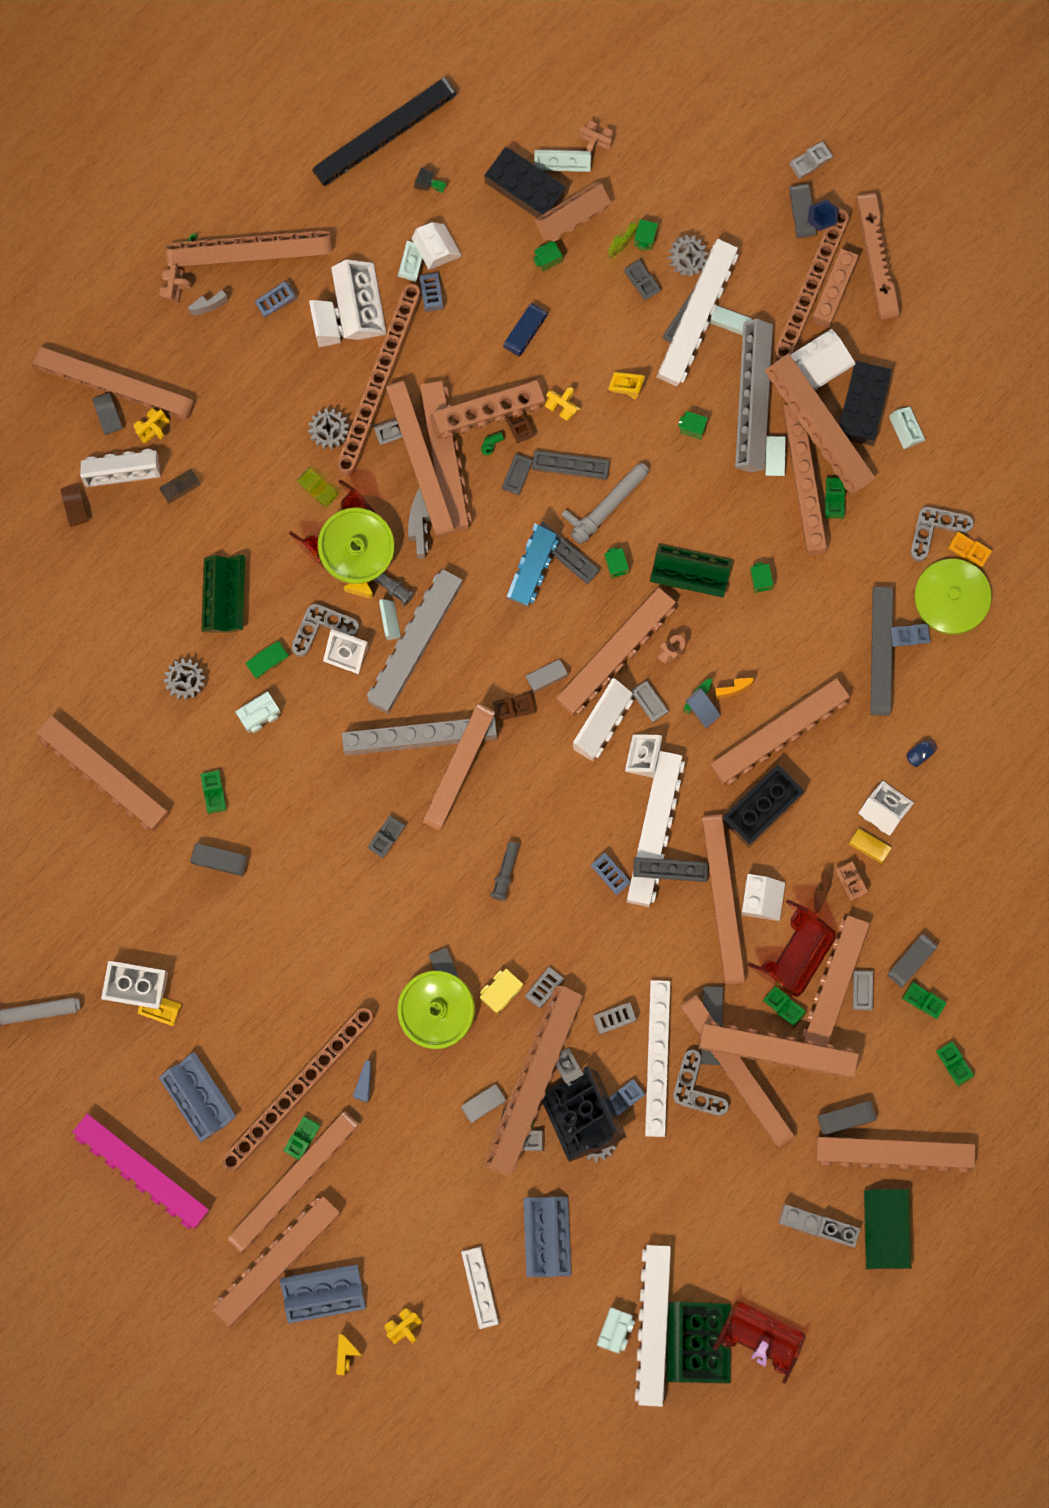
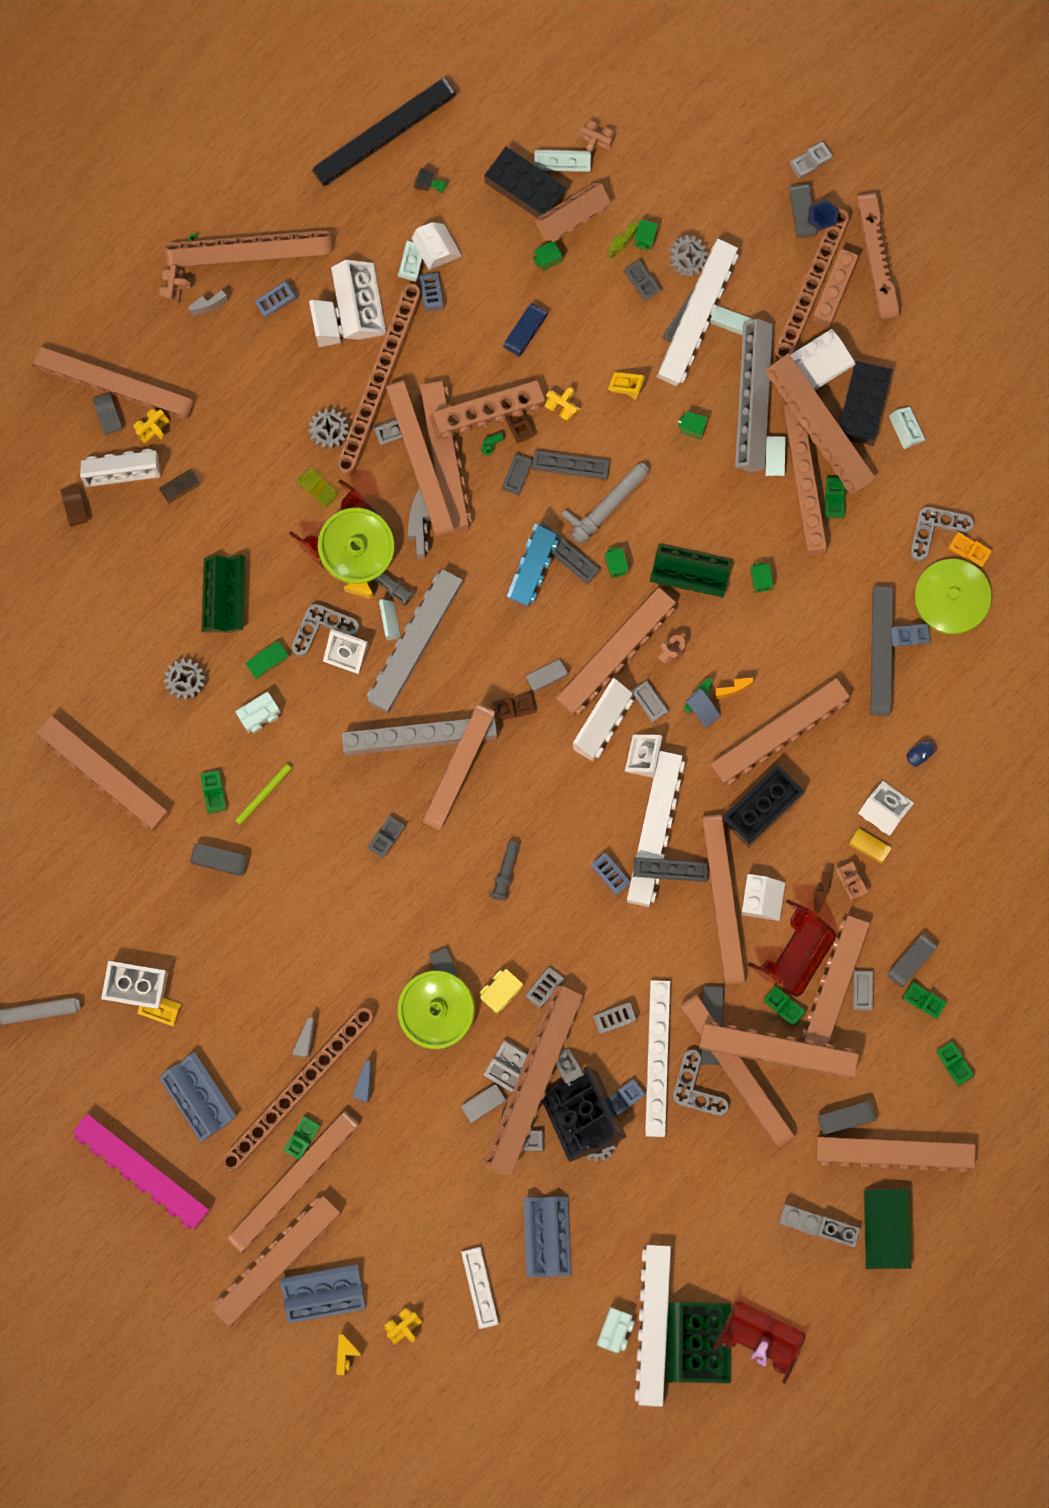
none -> lime bar [235,764,292,825]
none -> light grey slope [292,1017,315,1058]
none -> light grey slope [484,1040,528,1092]

